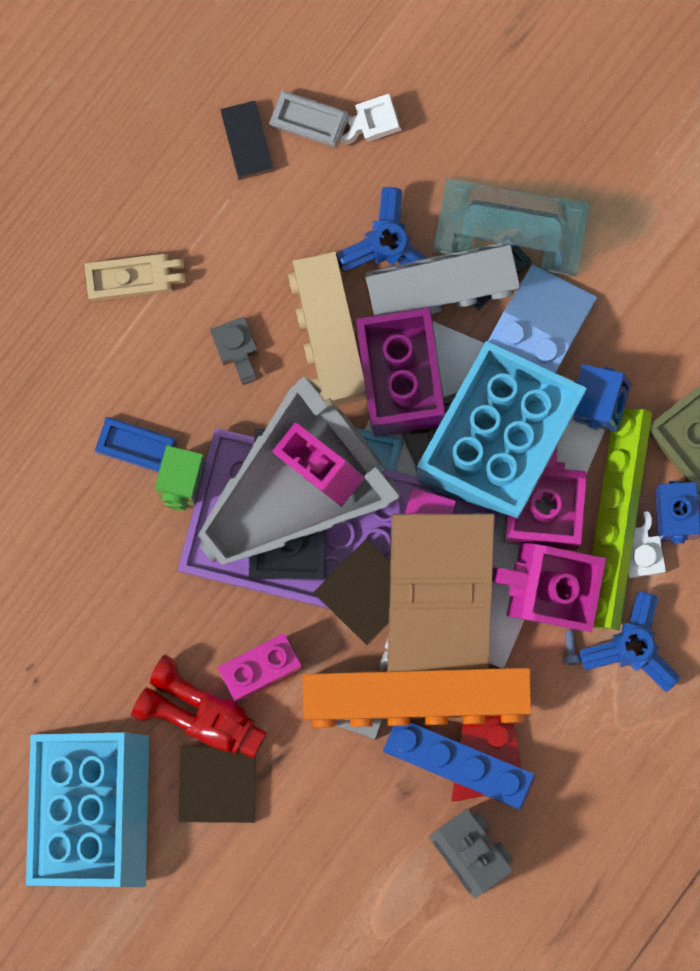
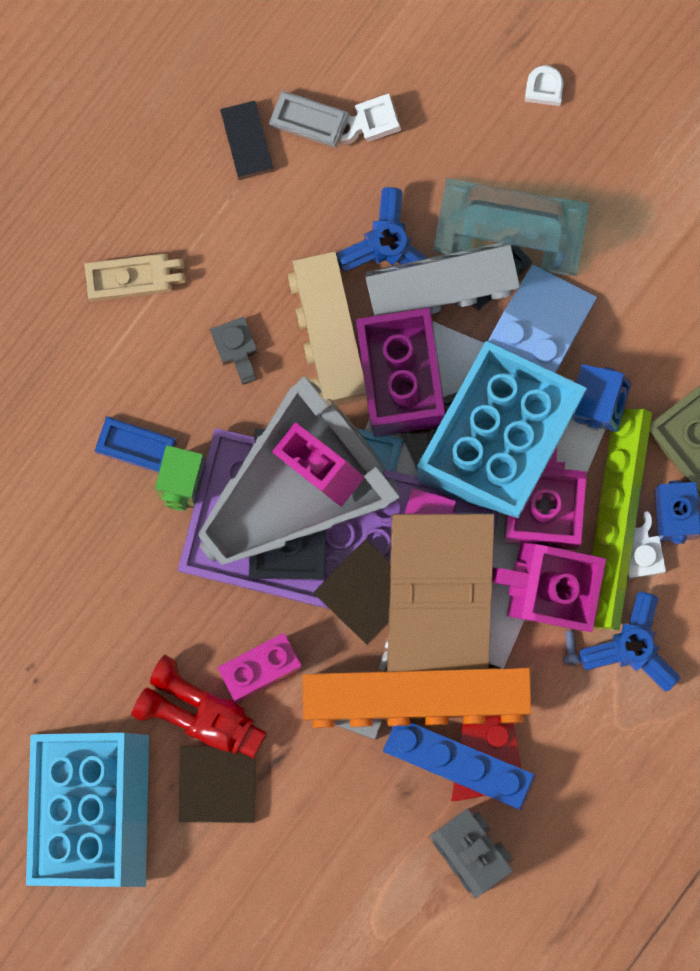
none -> white tile [525,65,563,106]

